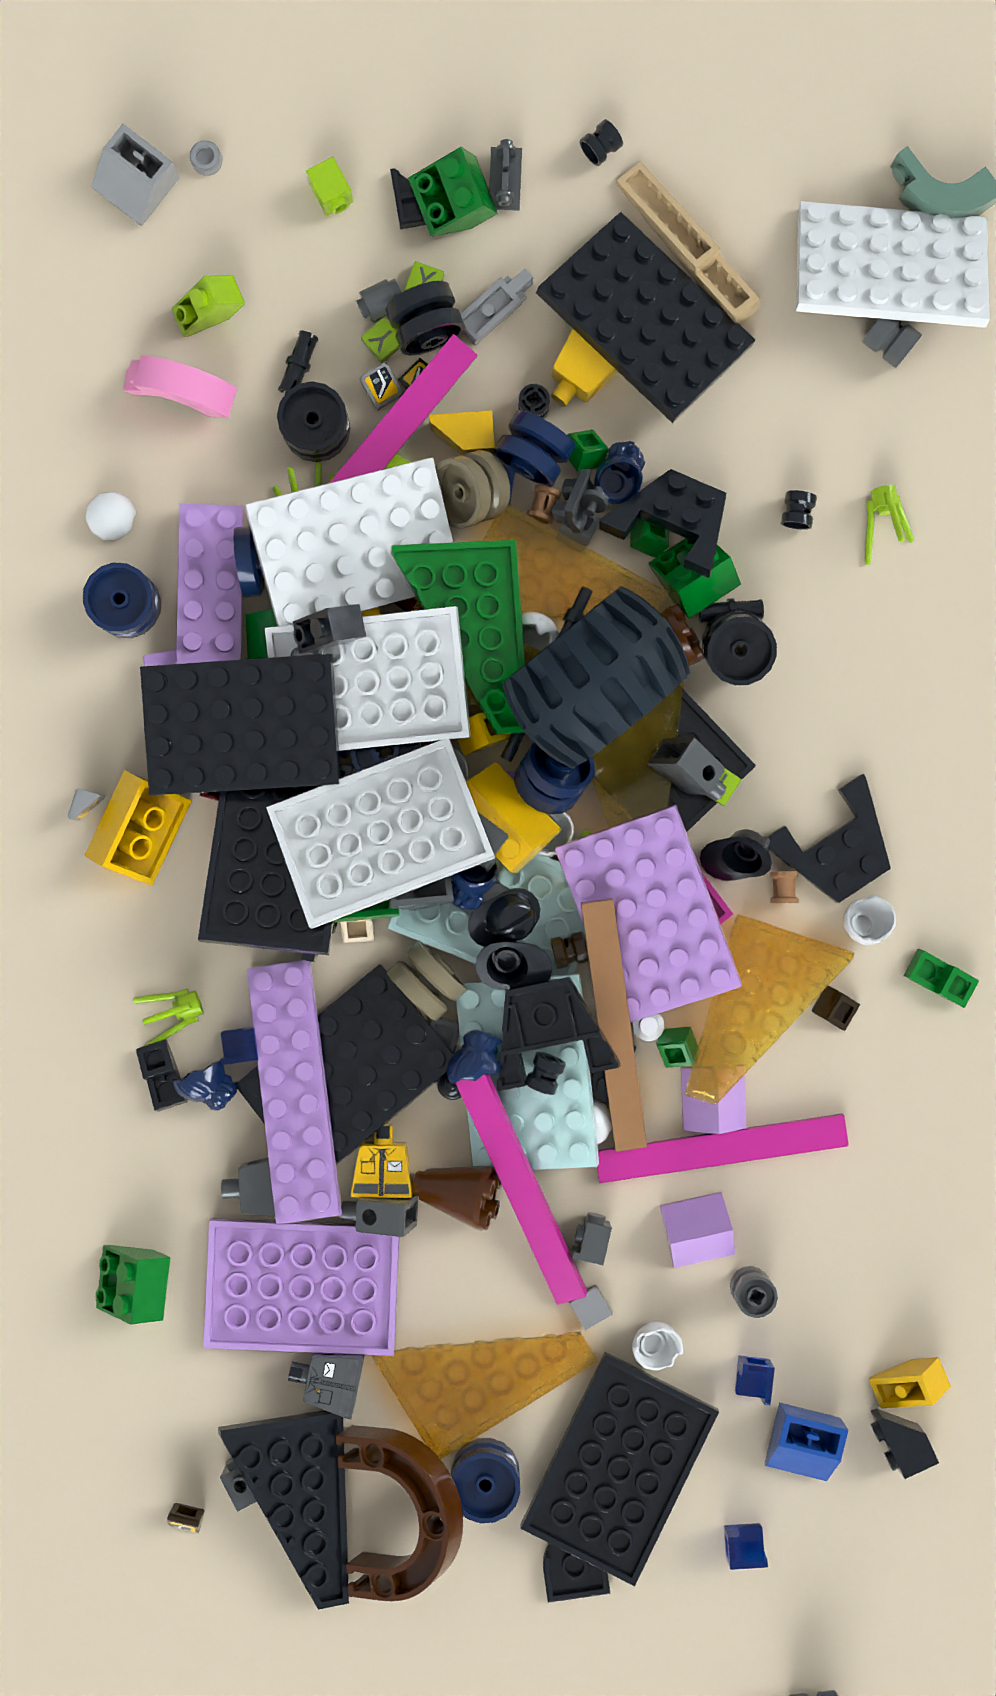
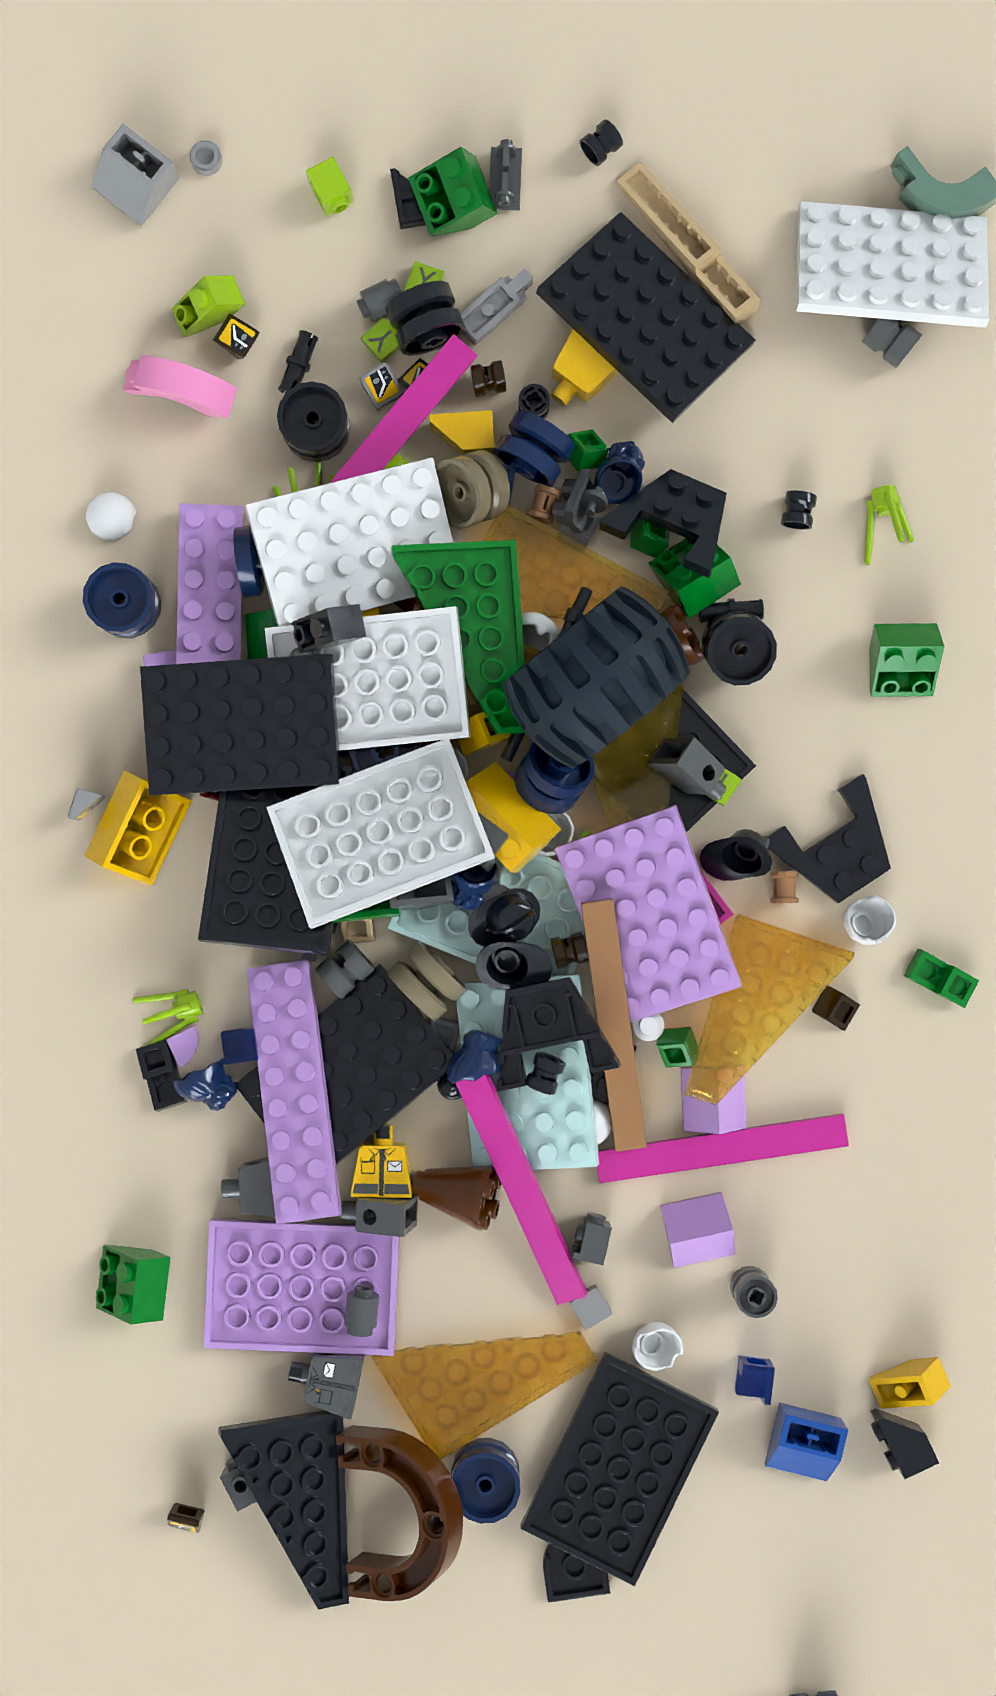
clear blue panel [724,1523,768,1570] -> none
none -> lavender tile [166,1025,199,1068]
none -> slope [213,314,260,359]
none -> dark grey wheel [315,939,375,999]
none -> dark grey brick [345,1286,379,1337]
none -> dark brown wheel [470,360,507,397]
none -> green slope [869,623,944,697]

